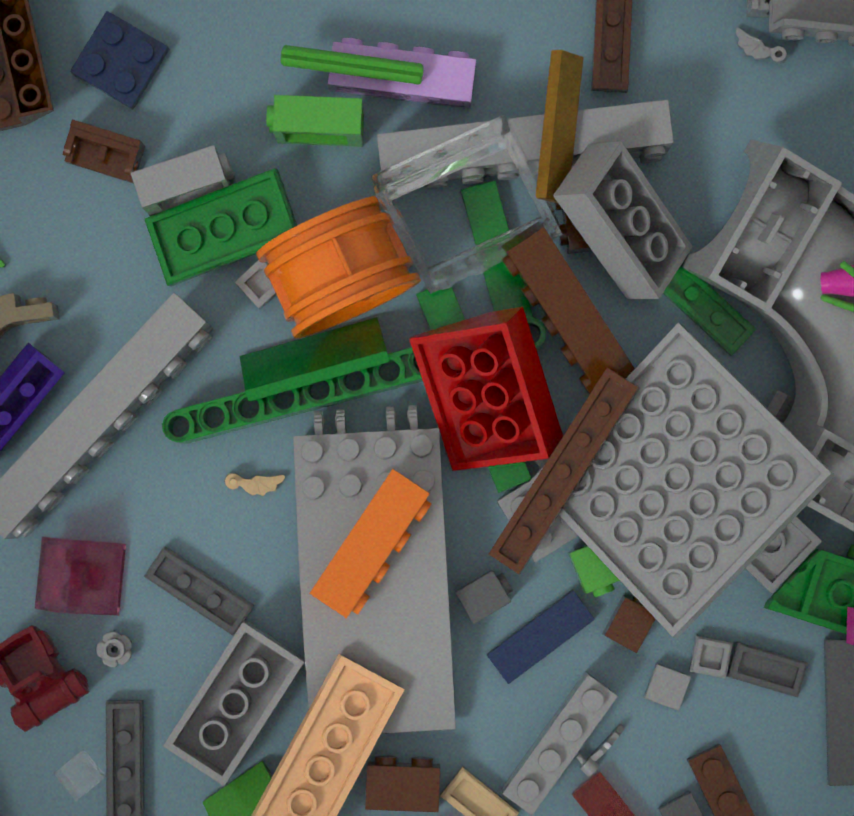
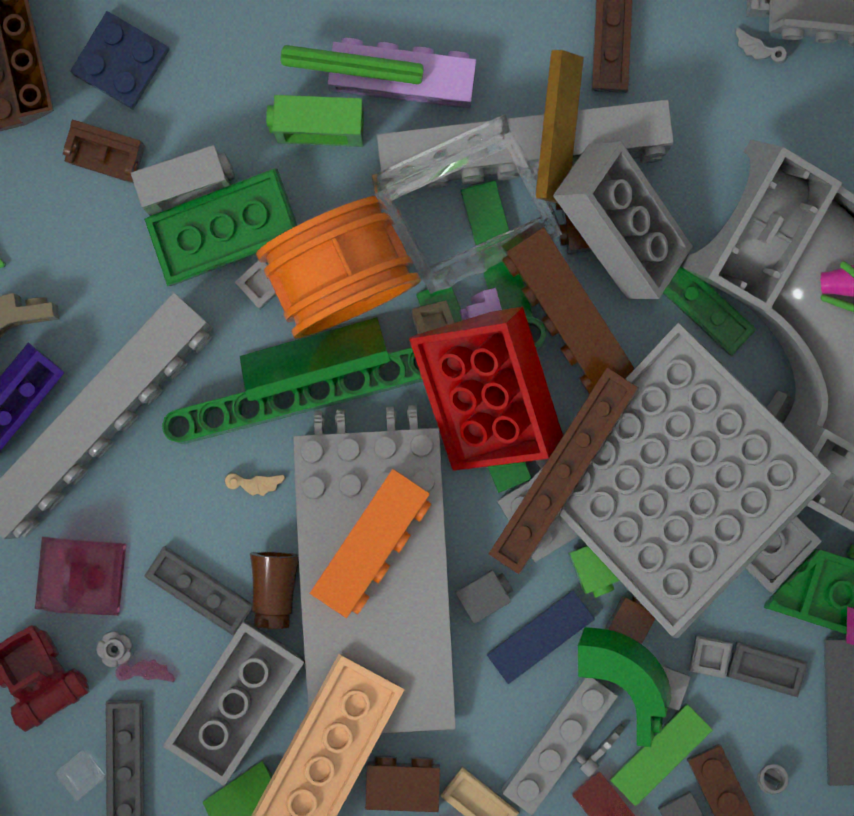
none -> clear pink piece [115,659,175,682]
none -> reddish brown plant [250,552,299,629]
none -> dark tan plate [412,301,455,334]
none -> lavender tile [459,288,502,320]
none -> green arch [578,627,671,747]
none -> bright green tile [609,703,713,807]
none -> light grey hinge [757,764,788,795]

